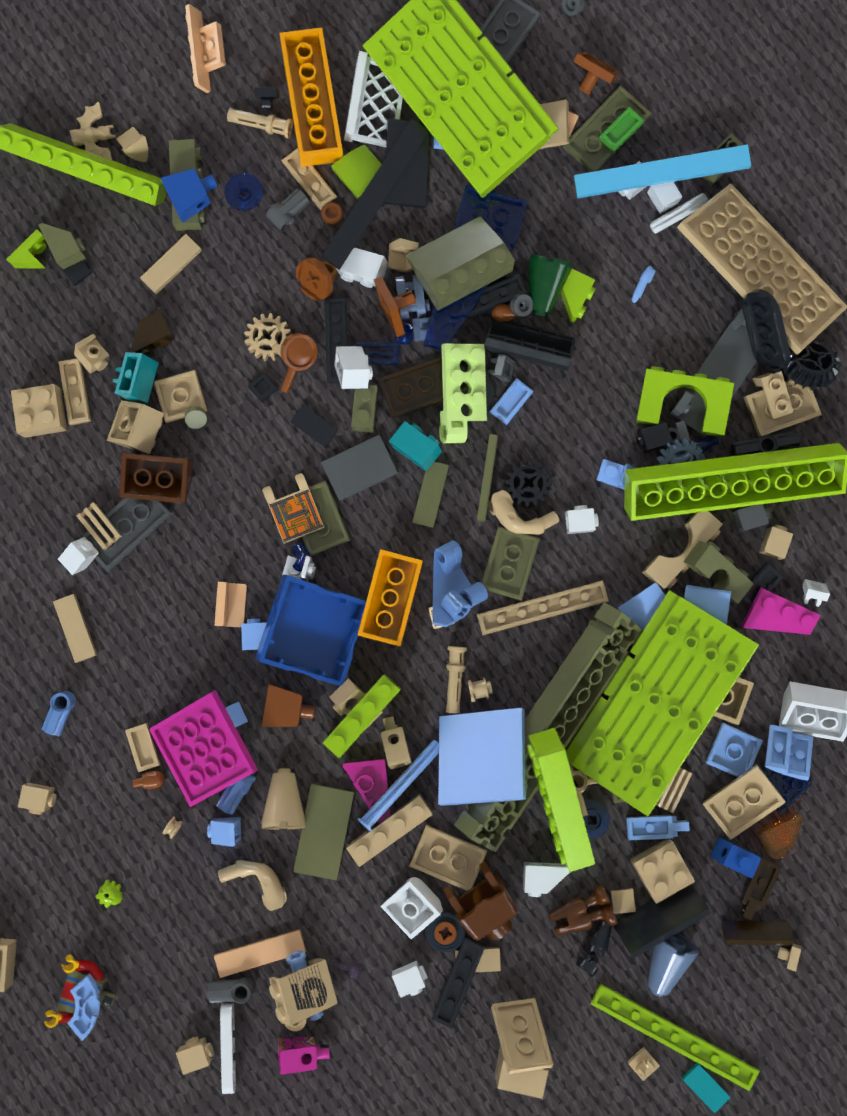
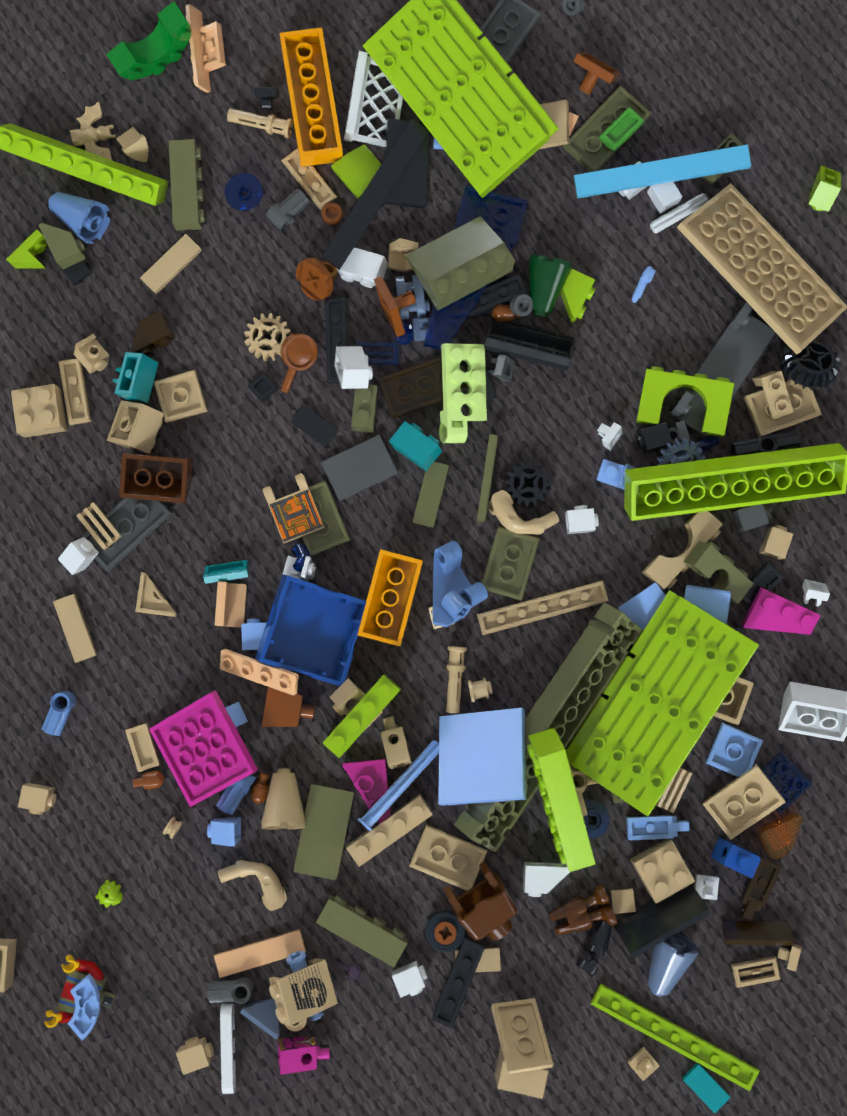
blue torso [160,169,218,223] -> none
tile [185,406,207,429] -> none
white slope [380,877,443,939] -> none
light blue tile [490,378,533,425] -> none
black tile [742,289,791,373] -> none
light blue slope [765,724,813,781] -> none
none -> medium blue cone [49,192,110,244]
none -> green brick [106,1,191,81]
none -> tan tile [135,572,177,617]
none -> teal tile [203,560,249,584]
none -> light nougat bracket [220,649,298,695]
none -> sand blue slope [240,999,282,1040]
none -> dark orange cylinder [250,772,270,804]
none -> olive brick [316,895,408,967]
none -> white tile [597,422,623,451]
none -> white tile [694,874,719,900]
none -> tan tile [731,956,781,988]
none -> lime slope [809,165,841,212]

